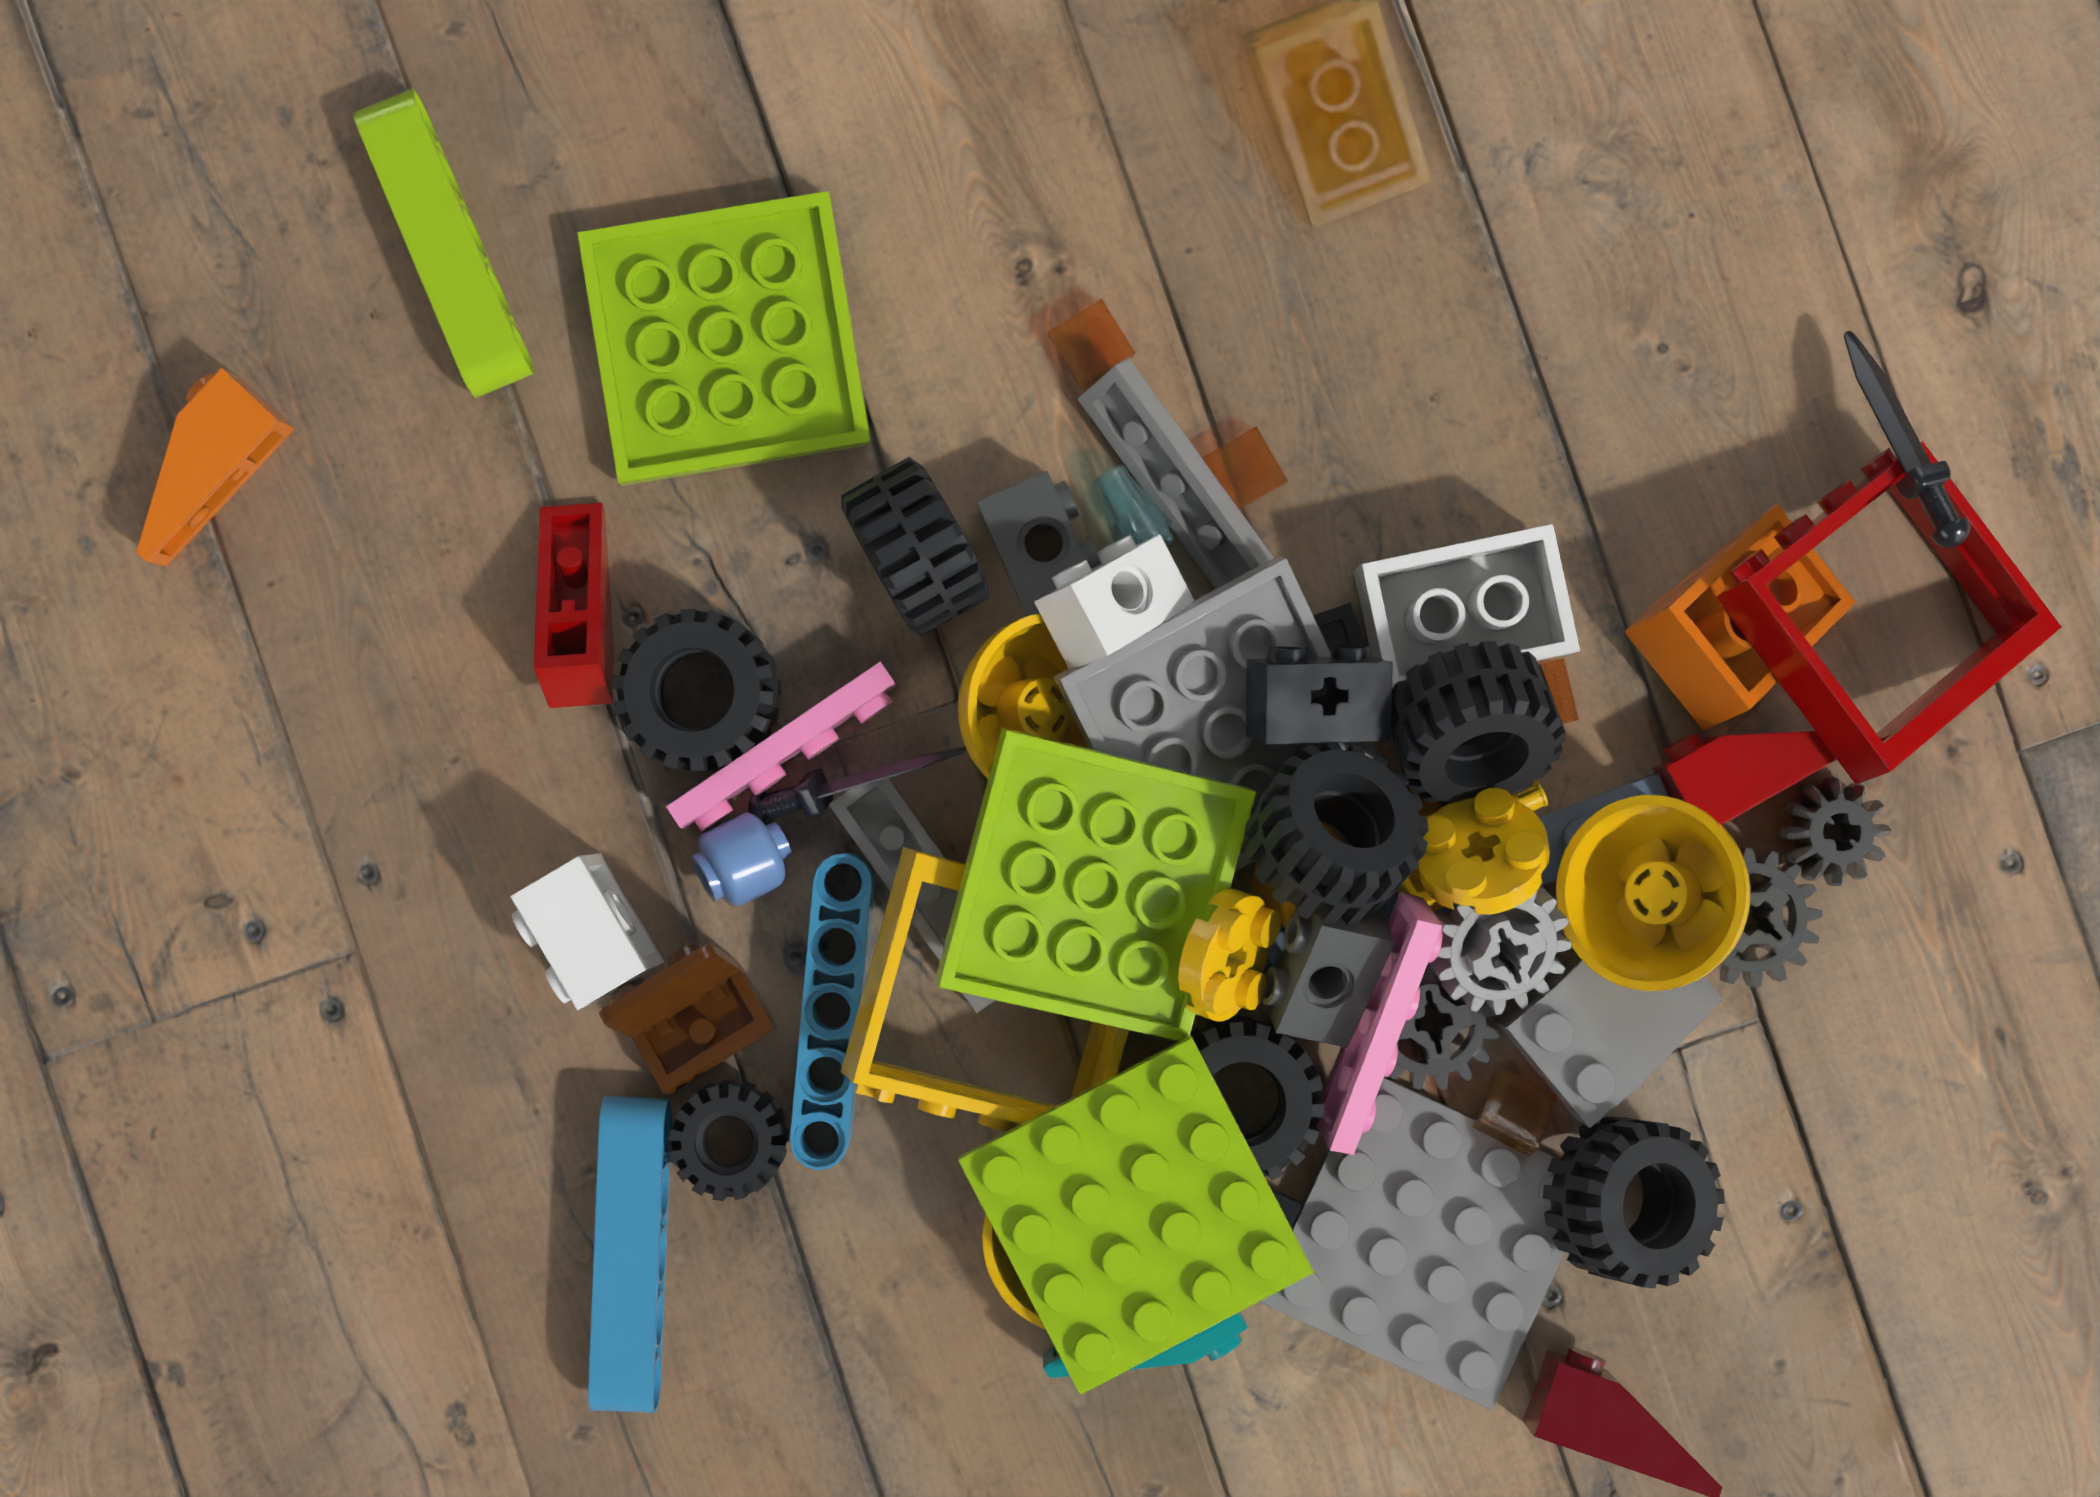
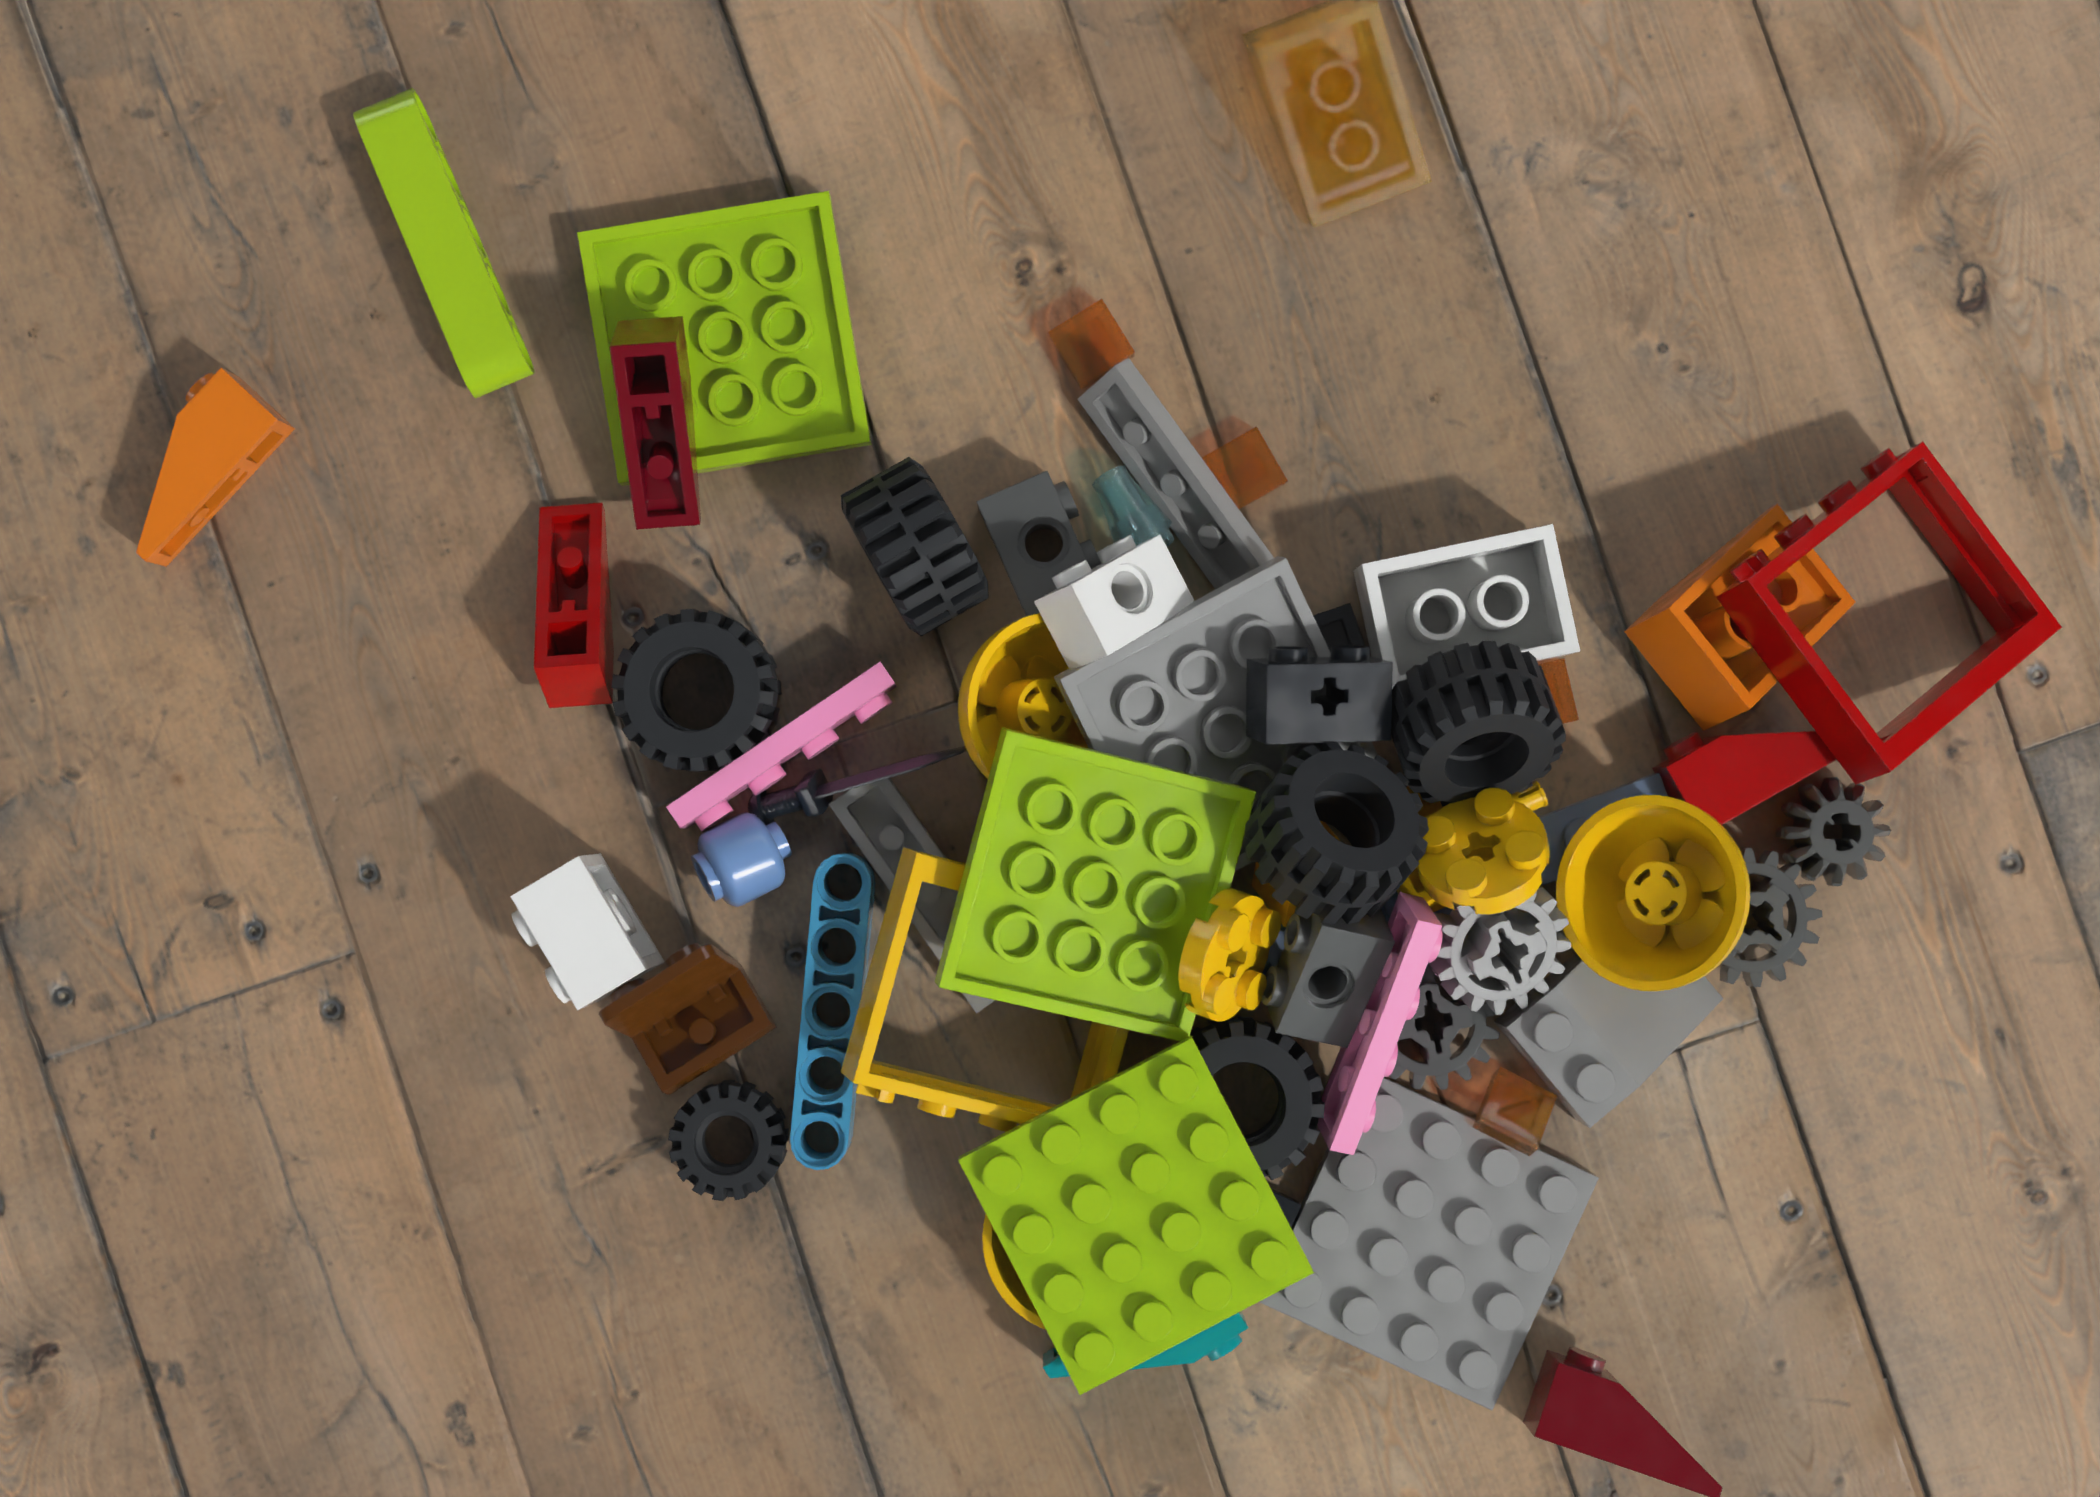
dark azure beam [588,1096,672,1413] -> none
black tyre [1543,1116,1725,1288] -> none
black sword [1844,331,1970,548] -> none
none -> dark red slope [610,316,701,530]

